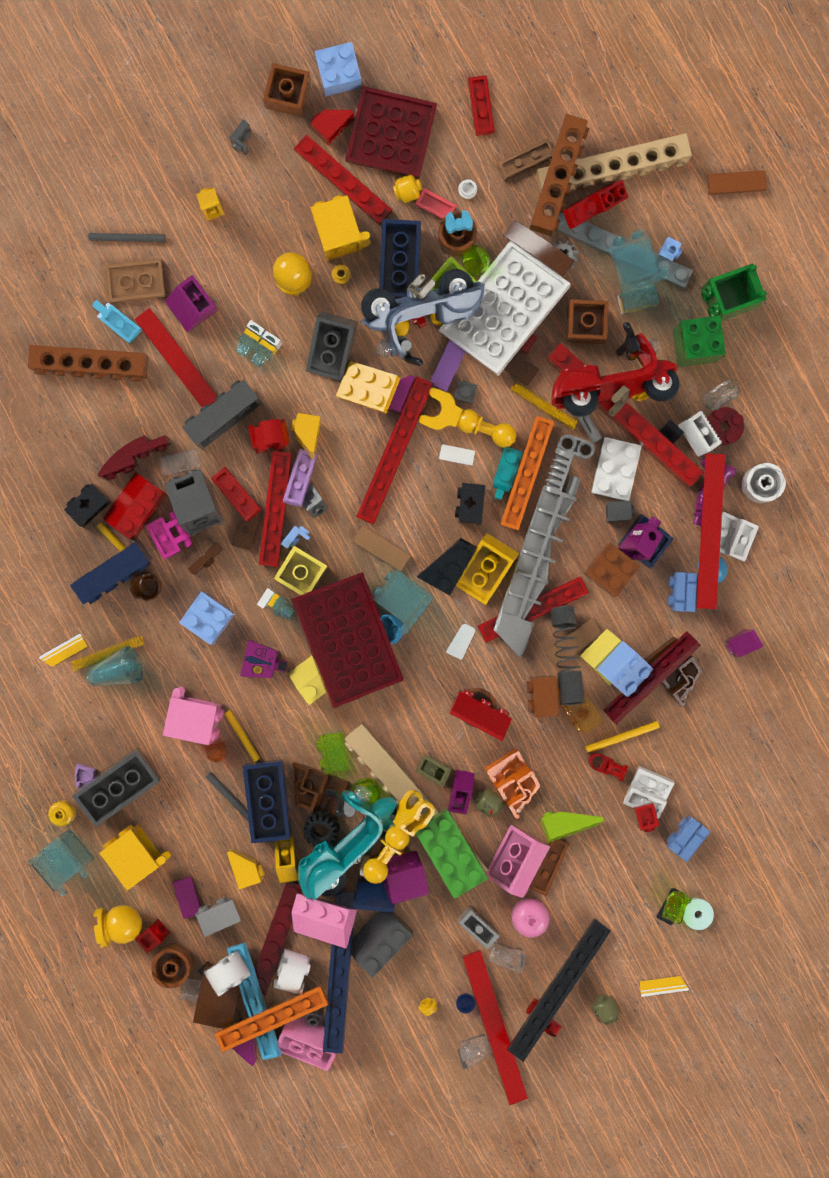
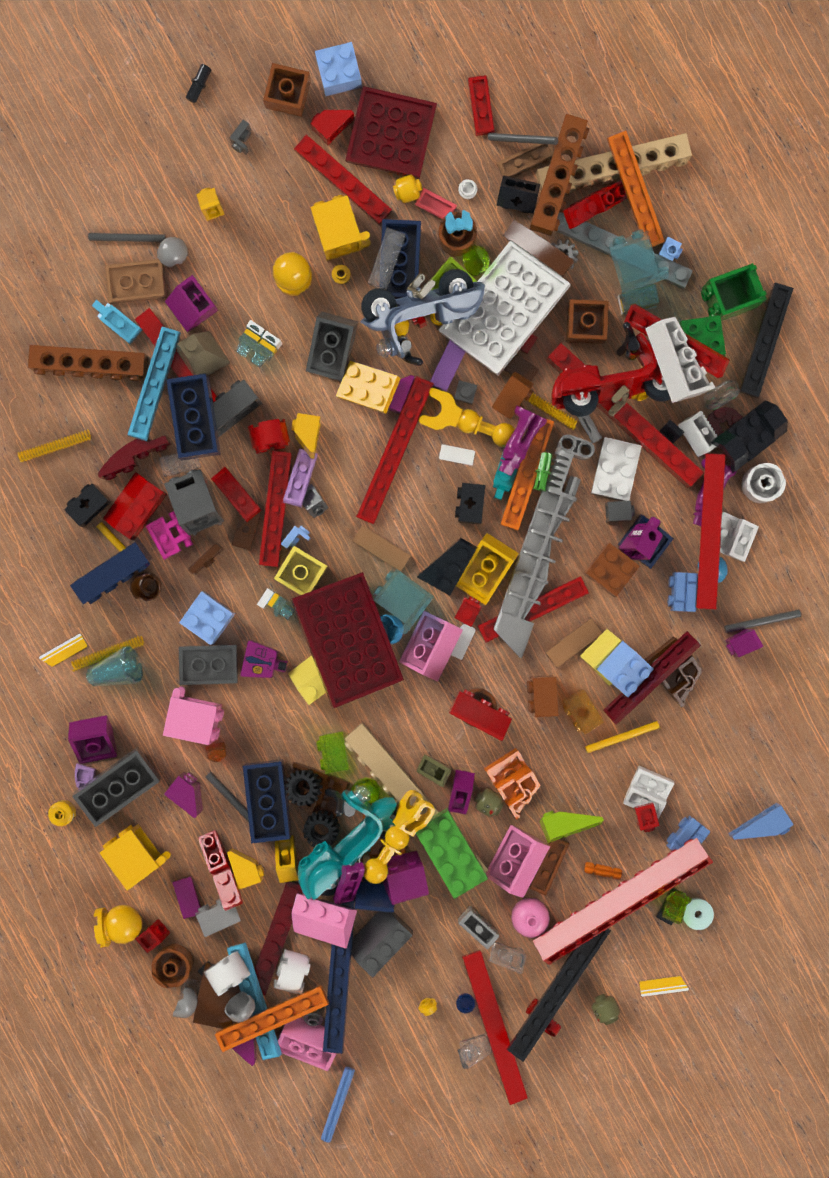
clear light blue container [28,829,94,896] -> none
yellow bar [224,710,260,762] -> none
dark grey piece [550,606,585,705] -> none
red connector [588,753,628,782] -> none
dark orange tile [707,170,767,195] -> none
none -> yellow piece [17,429,91,462]
none -> magenta slope [68,715,117,764]
none -> medium azure tile [127,327,181,441]
none -> light grey hair [157,237,188,267]
none -> magenta slope [164,772,203,819]
none -> dark blue brick [166,373,221,461]
none -> light grey hair [173,987,197,1018]
none -> dark tan slope [177,331,230,376]
none -> dark grey plate [179,645,238,685]
none -> black axle [186,64,212,103]
none -> slope [198,830,243,911]
none -> light grey hair [224,992,255,1023]
none -> black tyre [285,770,323,806]
none -> medium blue axle [321,1067,355,1143]
none -> magenta plate [333,862,365,905]
none -> clear plate [368,228,406,290]
none -> bright pink slope [399,611,463,681]
none -> red bracket [454,596,482,627]
none -> dark grey bar [488,133,558,145]
none -> dark orange brick [492,372,534,420]
none -> black brick [496,176,540,214]
none -> magenta piece [499,406,547,476]
none -> bright green axle [533,452,552,491]
none -> brick [533,838,713,965]
none -> orange axle [584,862,622,880]
none -> orange plate [607,130,665,249]
none -> red plate [624,304,730,379]
none -> white wedge [645,317,715,403]
none -> black piece [711,400,788,473]
none -> dark grey bar [724,610,801,633]
none -> medium blue slope [728,803,794,840]
none -> black plate [739,282,794,398]

